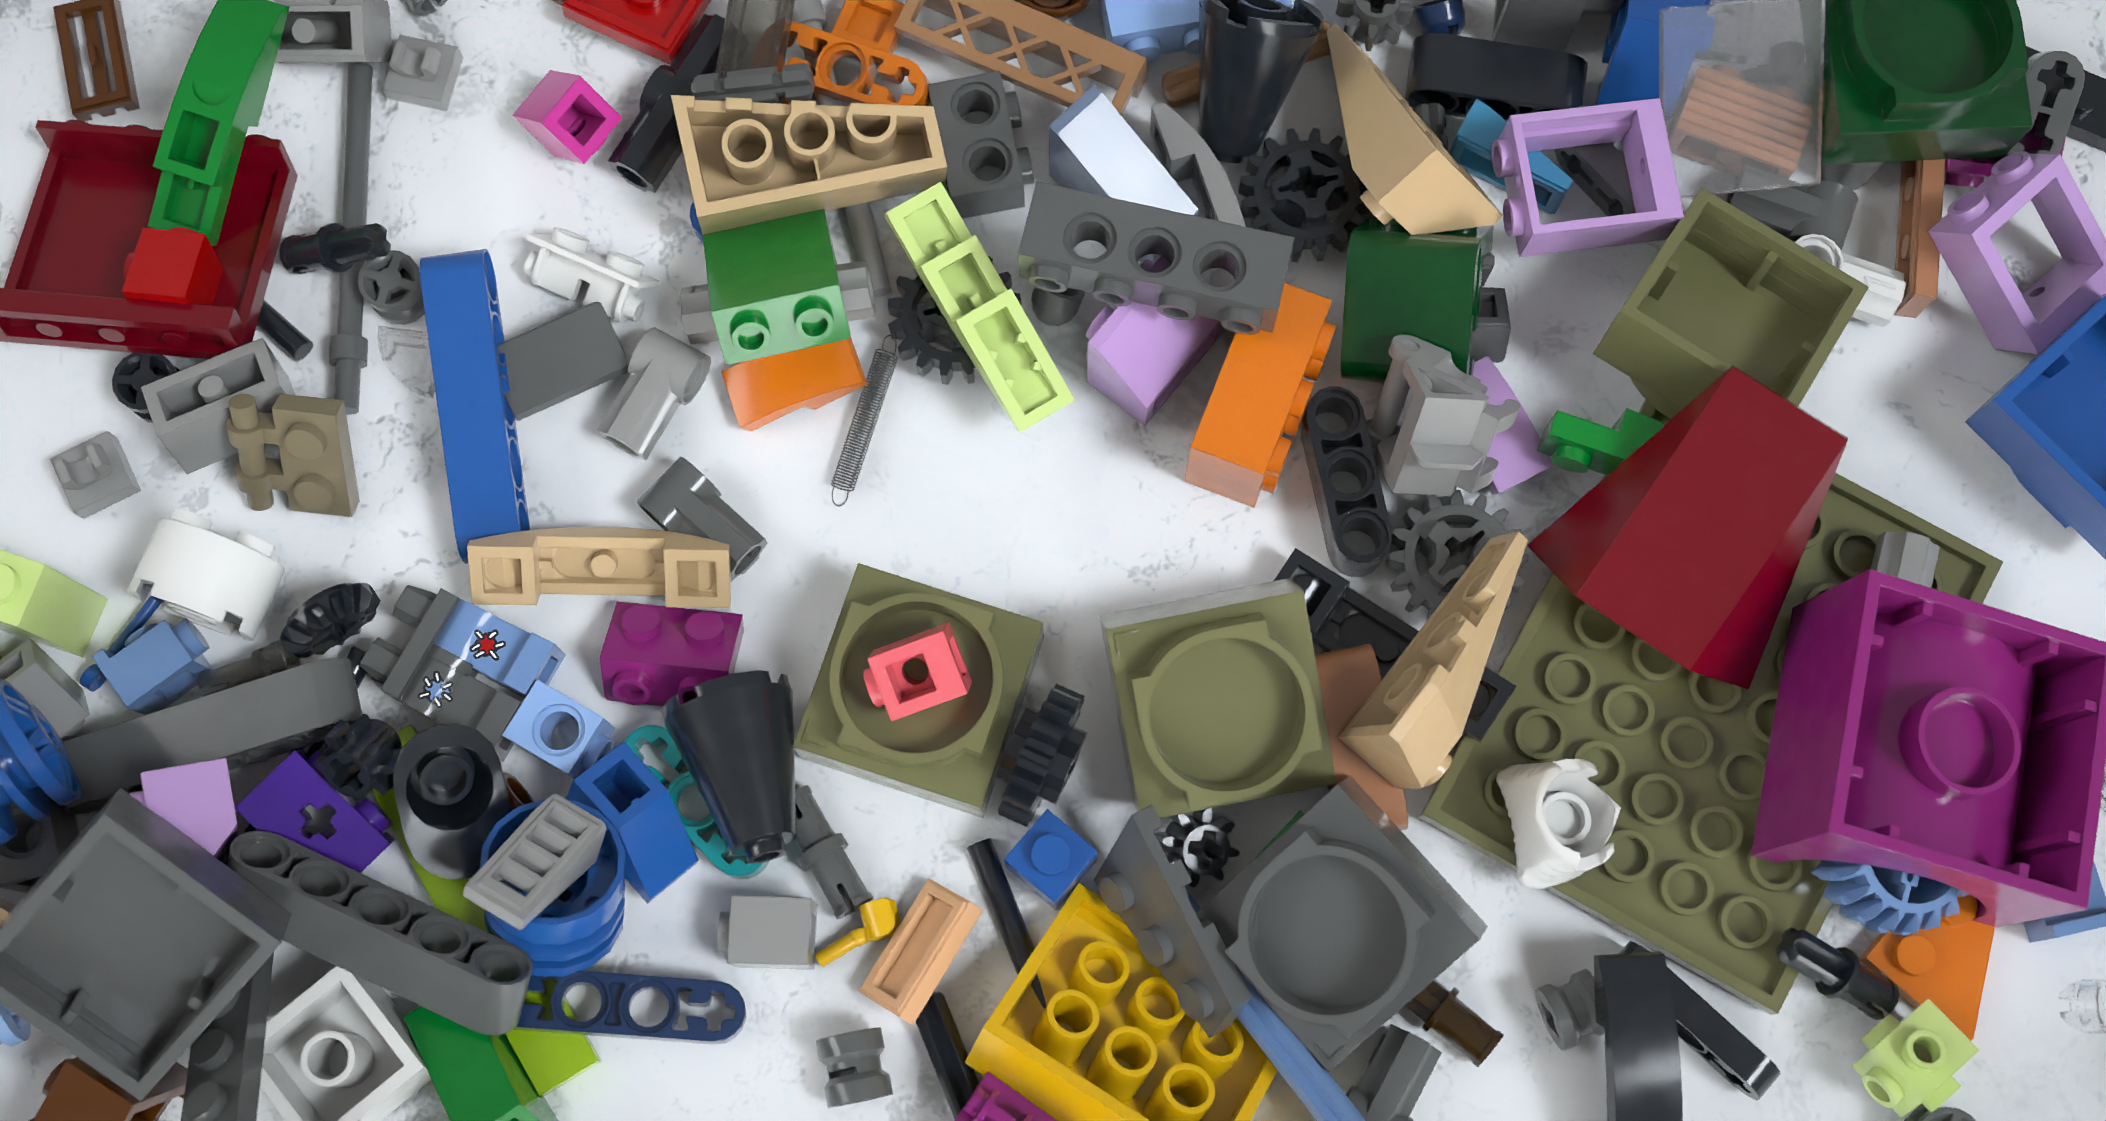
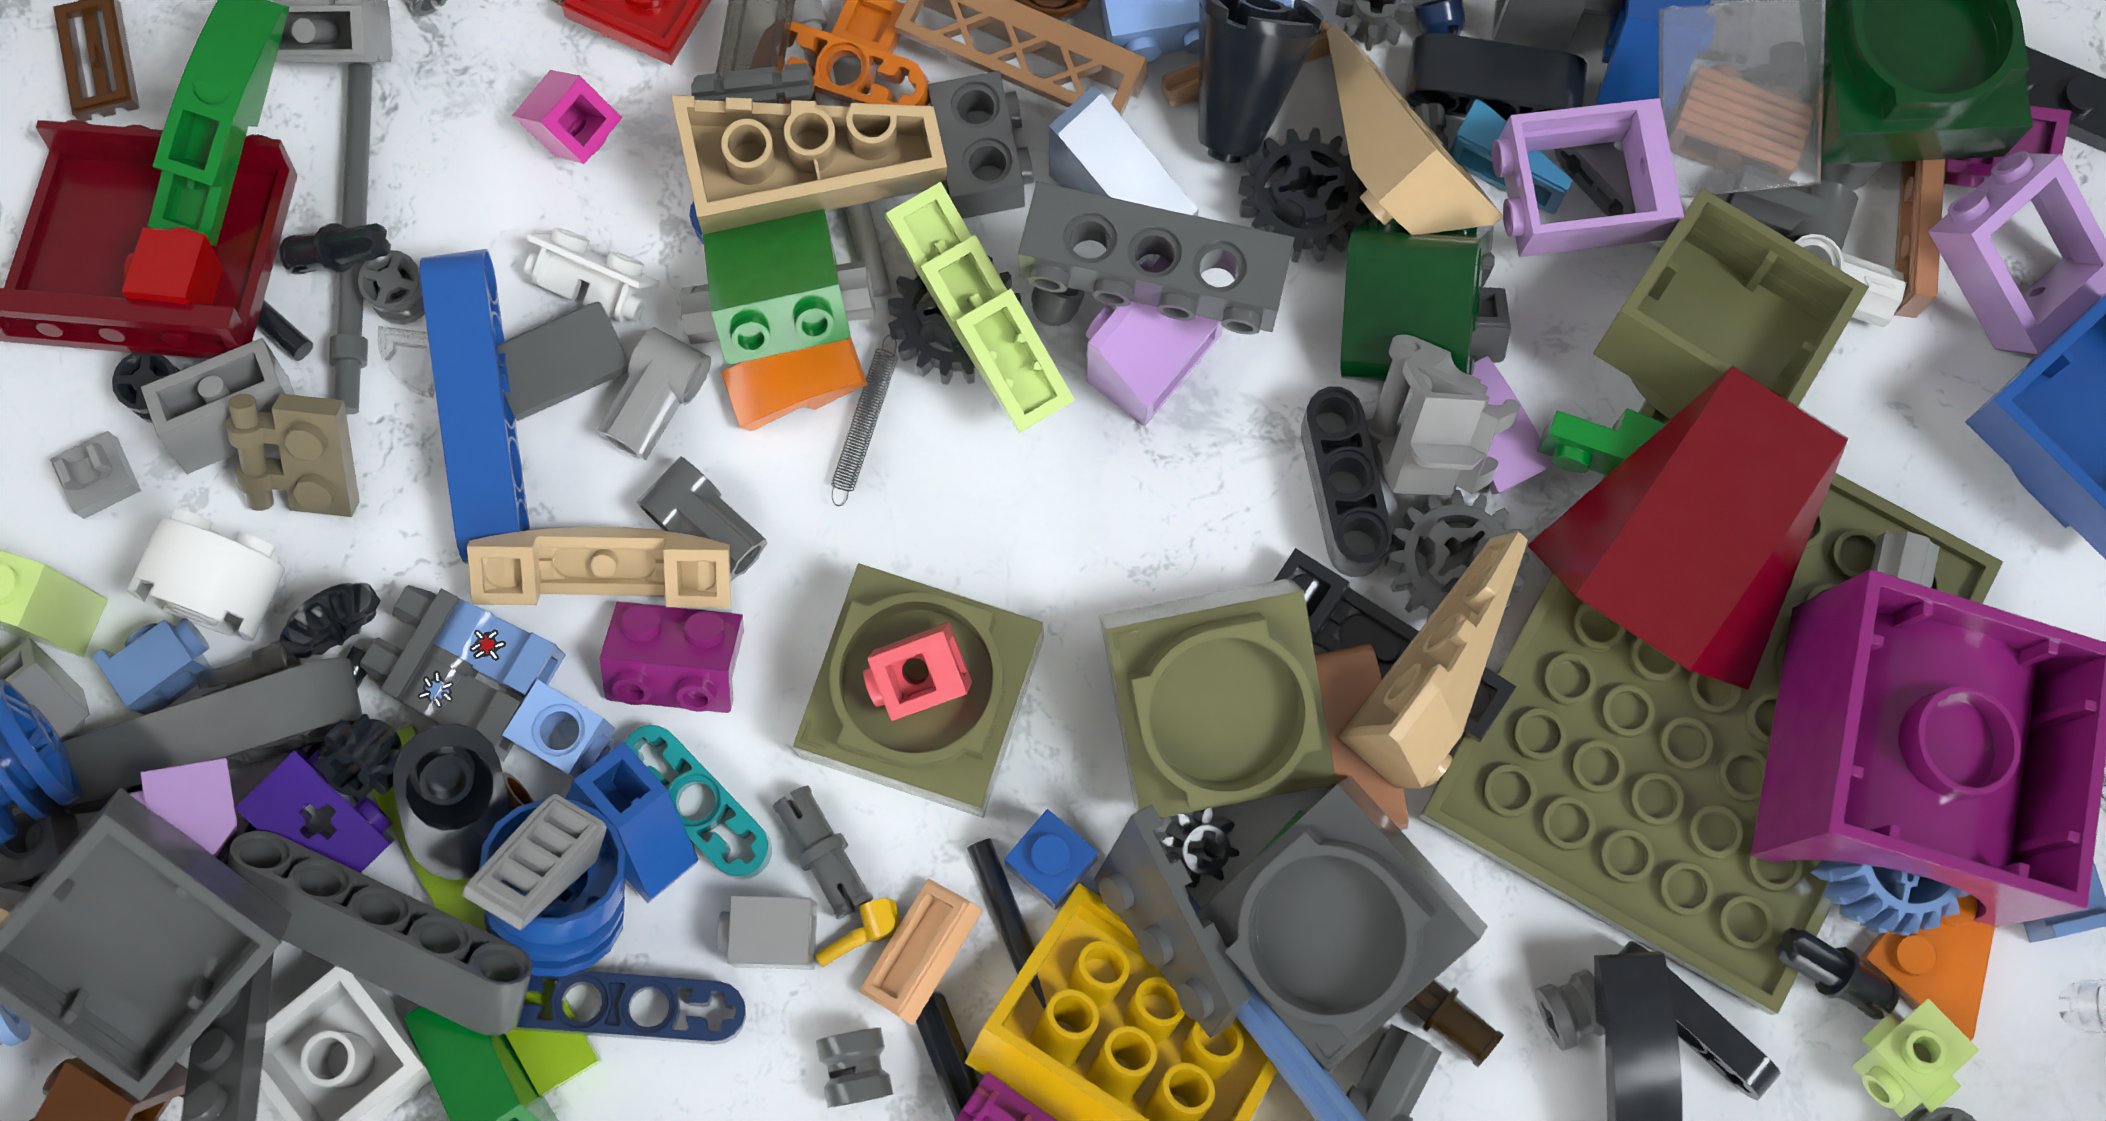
blue hinge [80,596,165,692] -> none
light grey tile [383,35,464,111] -> none
black piece [608,14,751,193] -> none
black cone [662,670,796,864] -> none
black gear [995,683,1088,827] -> none
light grey slope [1150,102,1245,349] -> none
orange brick [1184,283,1337,508] -> none
white hair [1496,759,1621,890] -> none
dark grey beam [2001,51,2085,158] -> none

